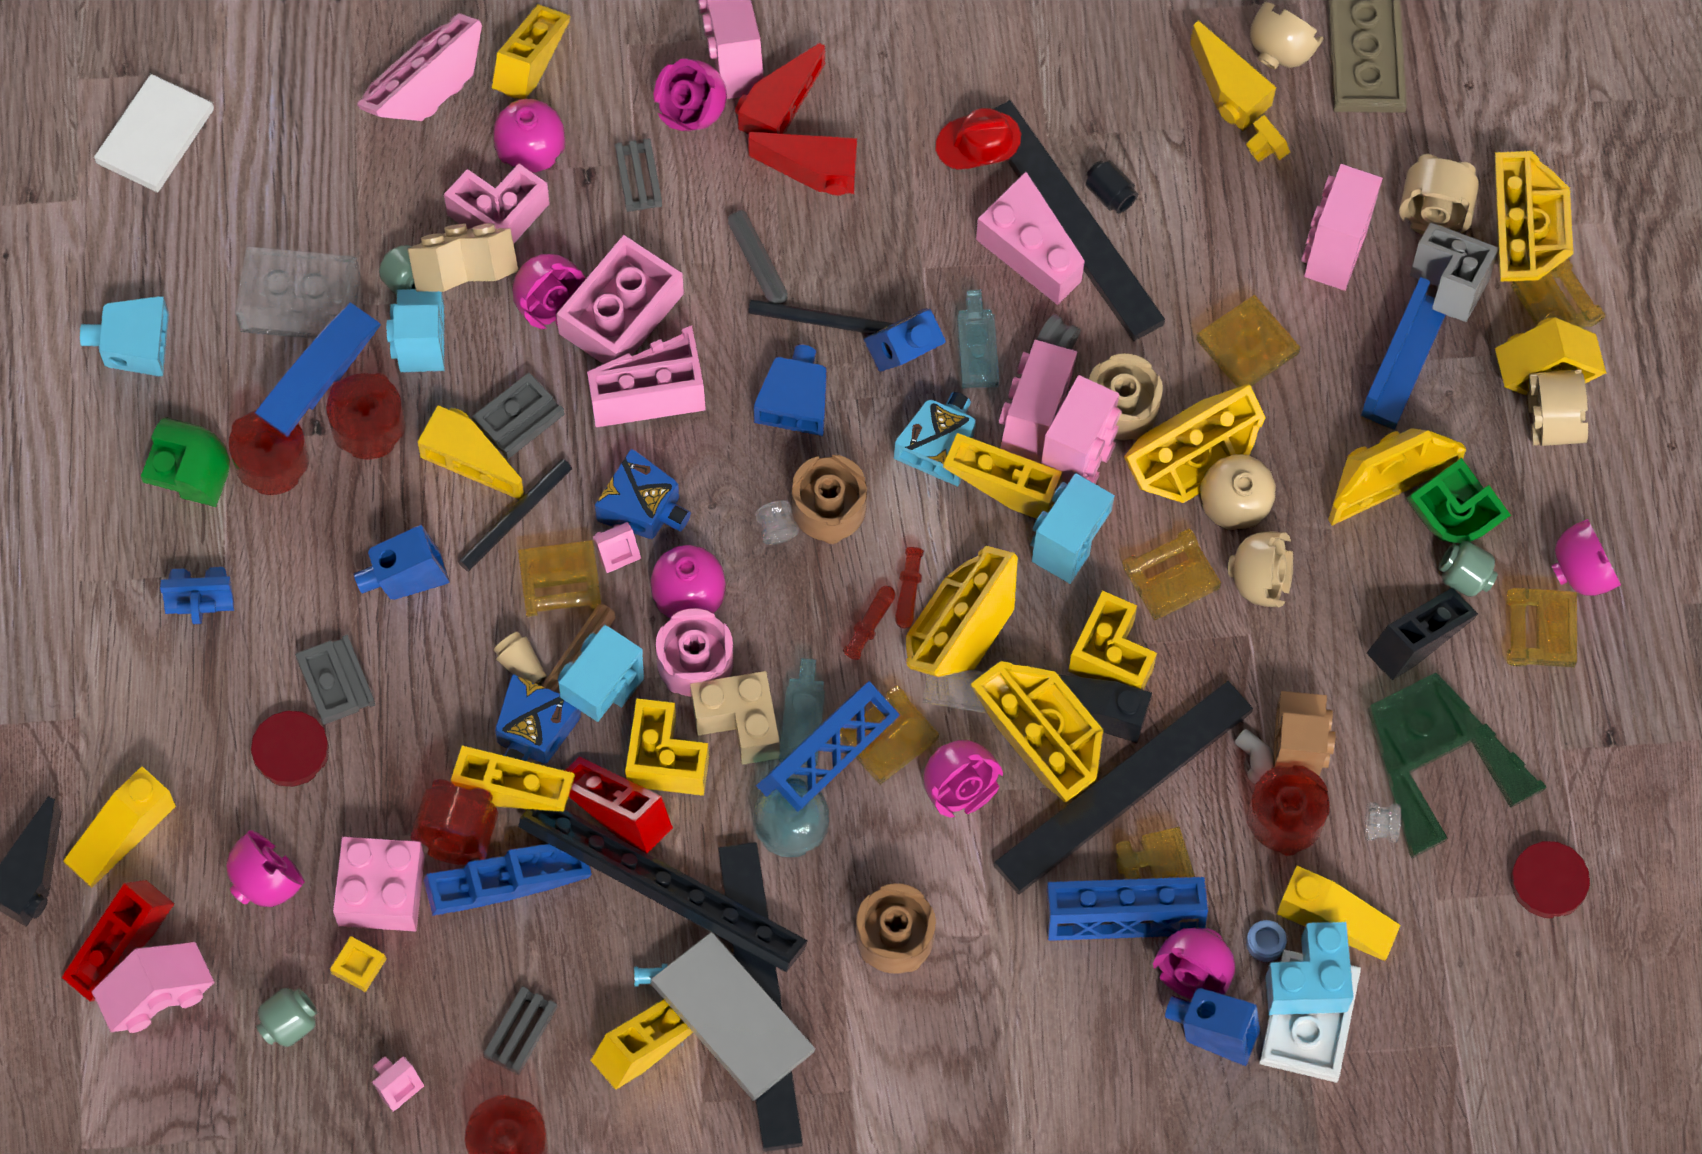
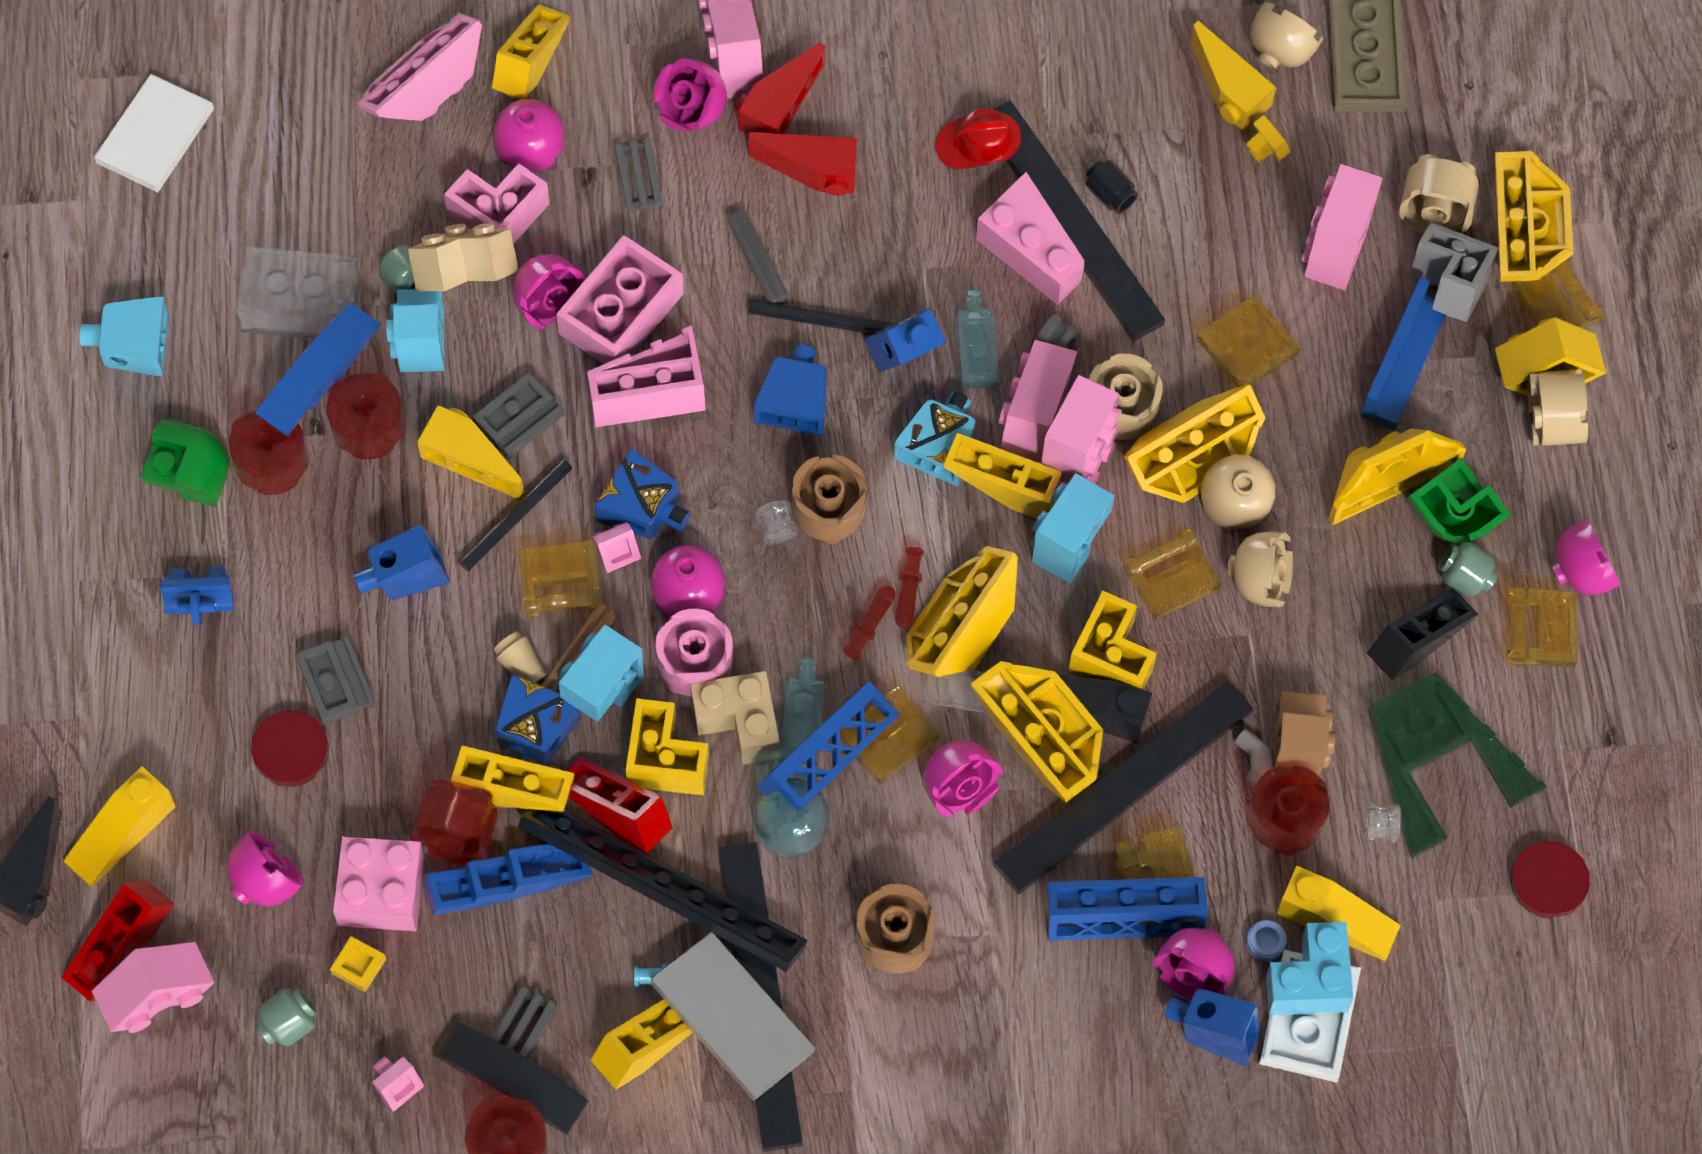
none -> black slope [432,1021,588,1135]

